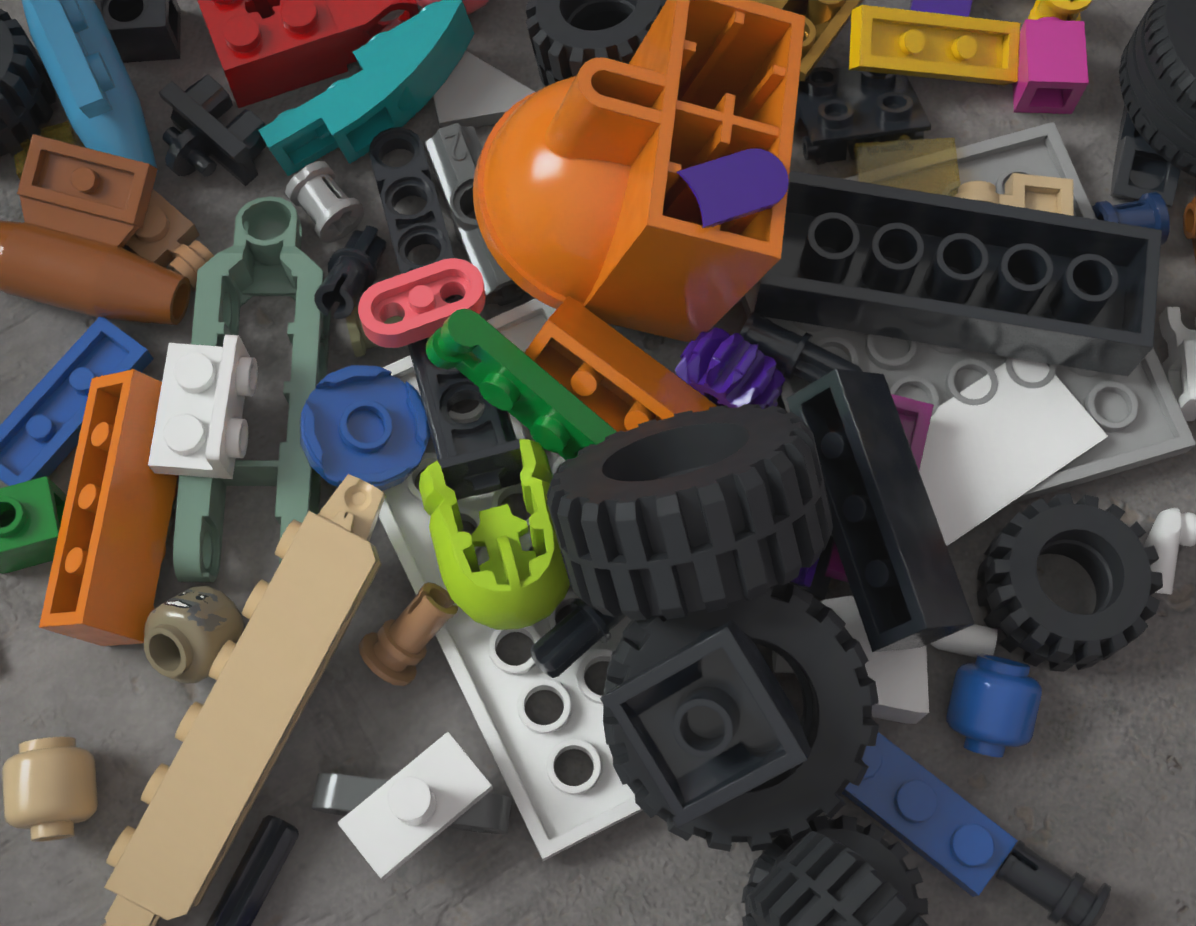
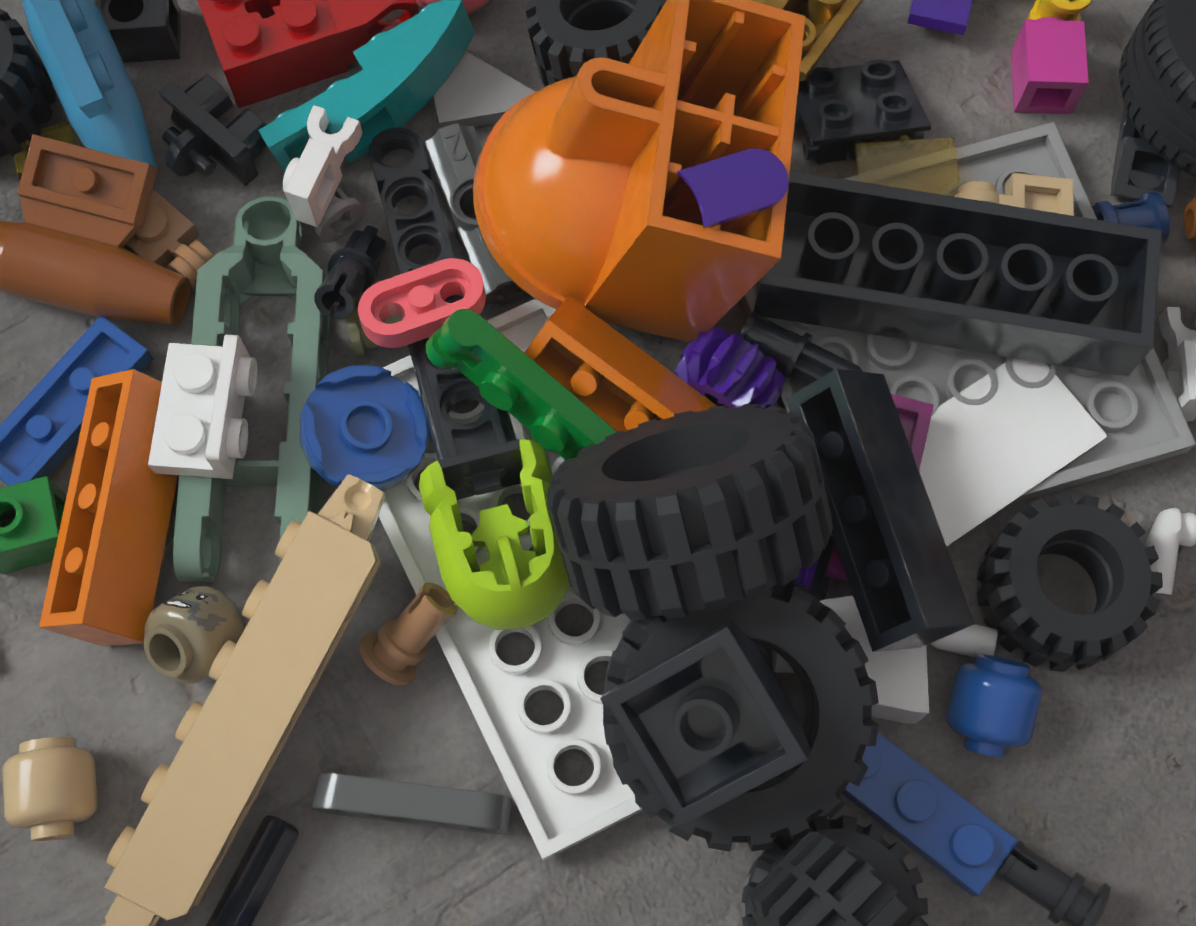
white tile [338,732,493,880] -> none
black axle [530,598,626,678] -> none
yellow plate [849,5,1020,85] -> none
none -> white plate [283,105,363,228]

